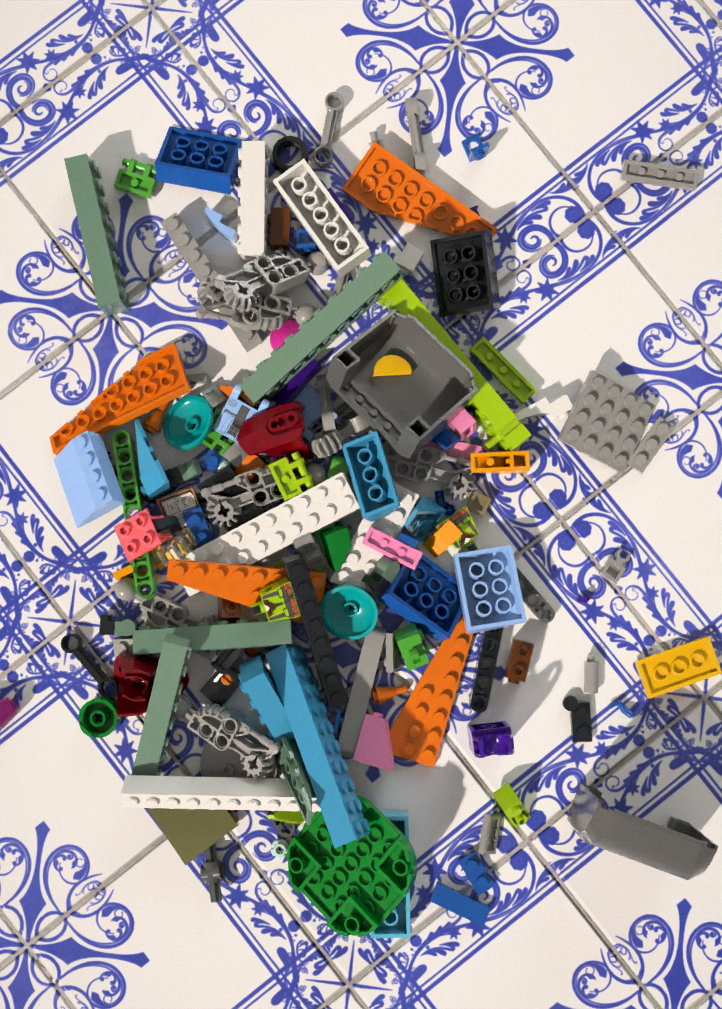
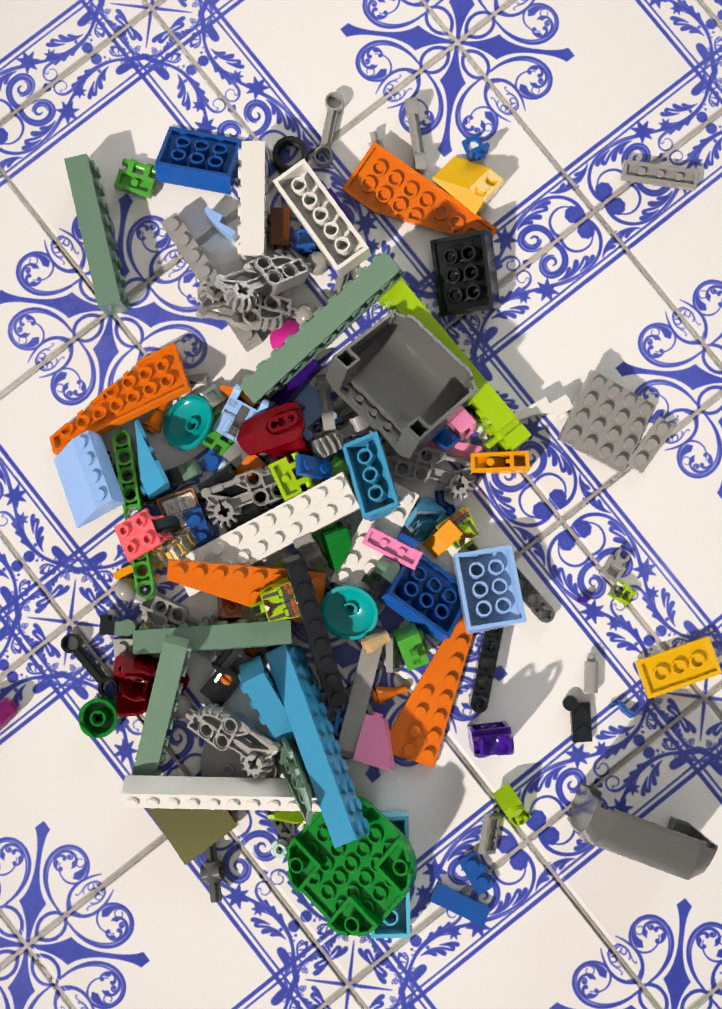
yellow tile [373,355,412,376] -> none
white brick [396,243,424,277] -> none
dark tan plate [466,491,492,517] -> none
lime plate [469,336,537,404] -> none
reddish brown brick [503,638,534,684] -> none
none -> blue plate [295,454,332,481]
none -> tan cone [360,630,391,654]
none -> yellow slope [432,156,504,215]
none -> lime piece [607,580,637,606]

